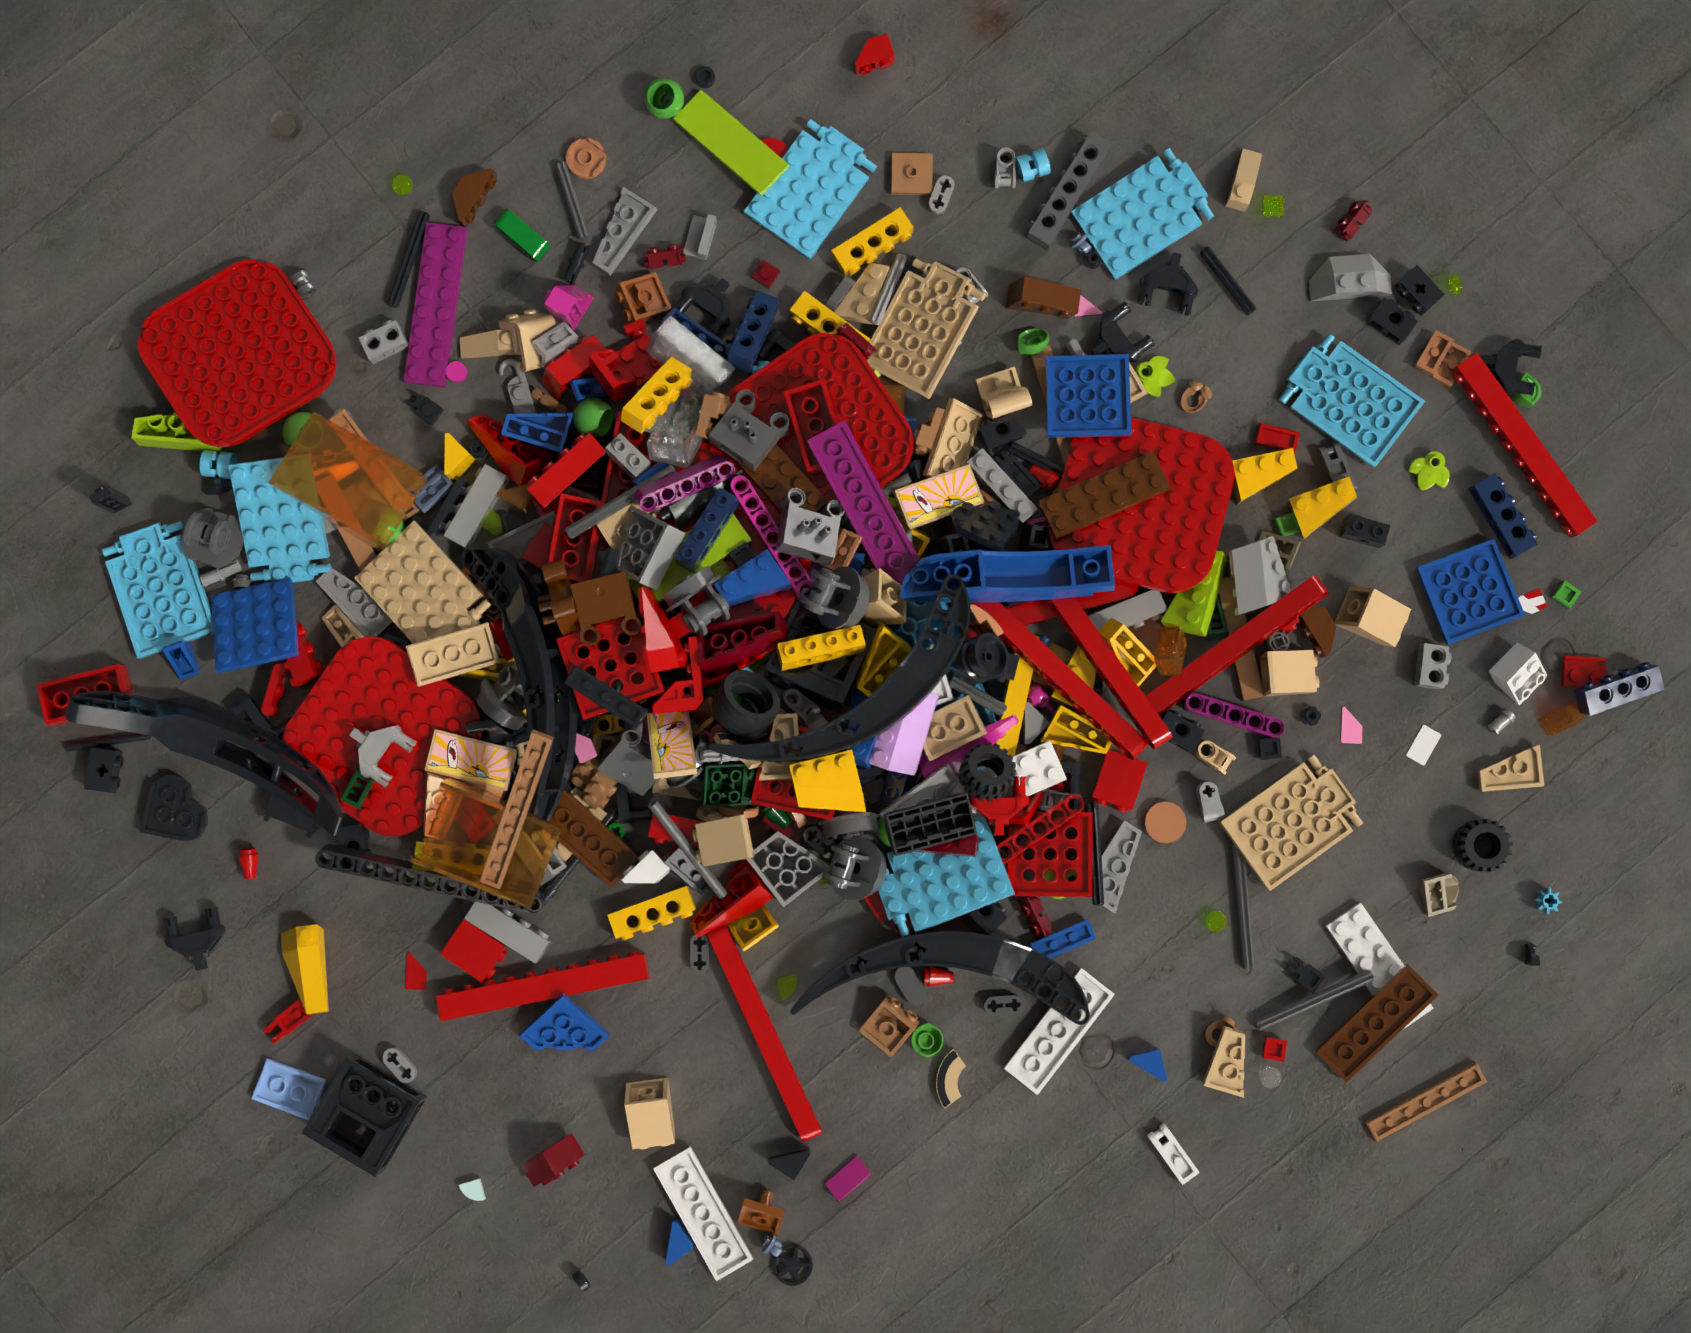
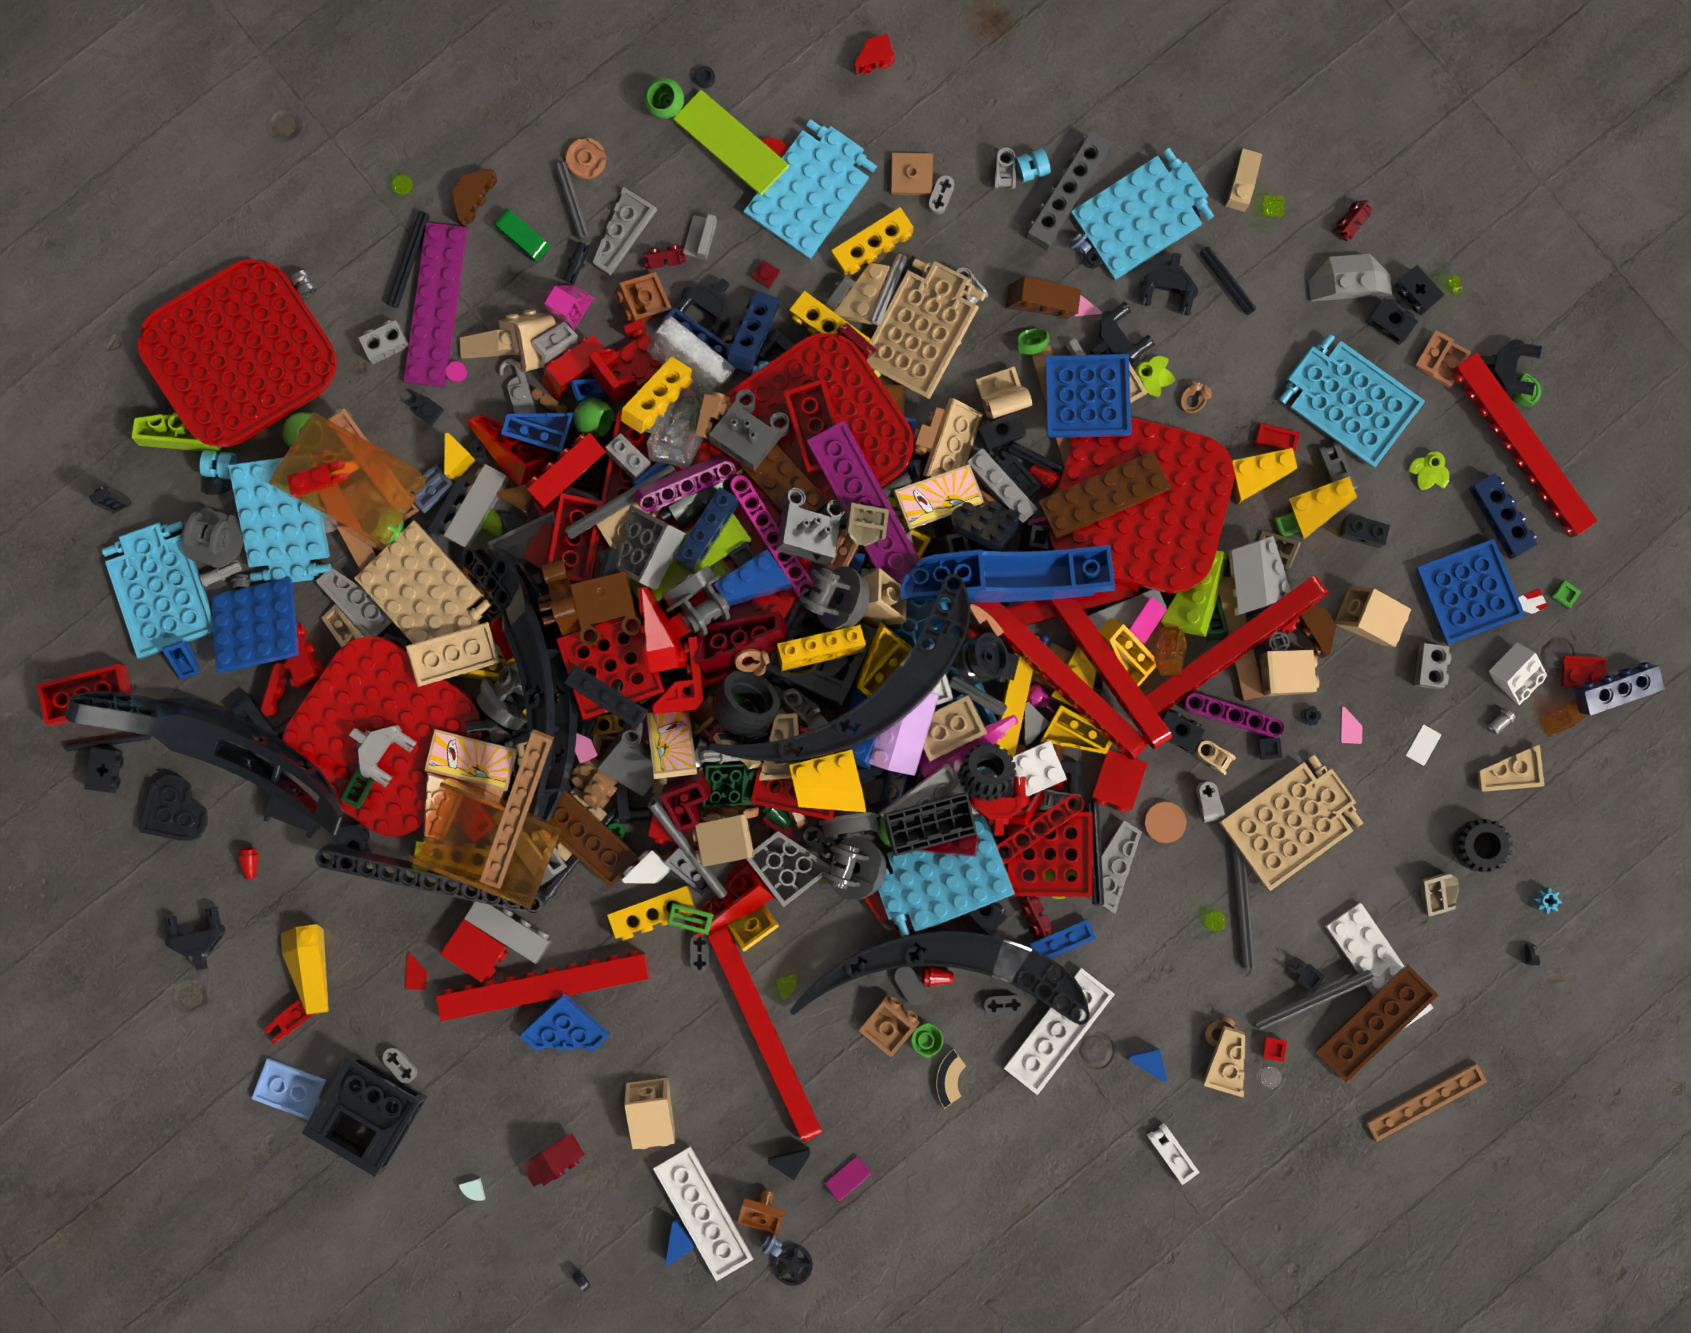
none -> red hinge [286,461,349,497]
none -> dark red brick [660,770,711,832]
none -> bright green tile [667,903,714,935]
none -> medium nougat piece [734,648,770,676]
none -> dark tan slope [846,503,889,546]
none -> dark pink slope [1129,597,1167,644]

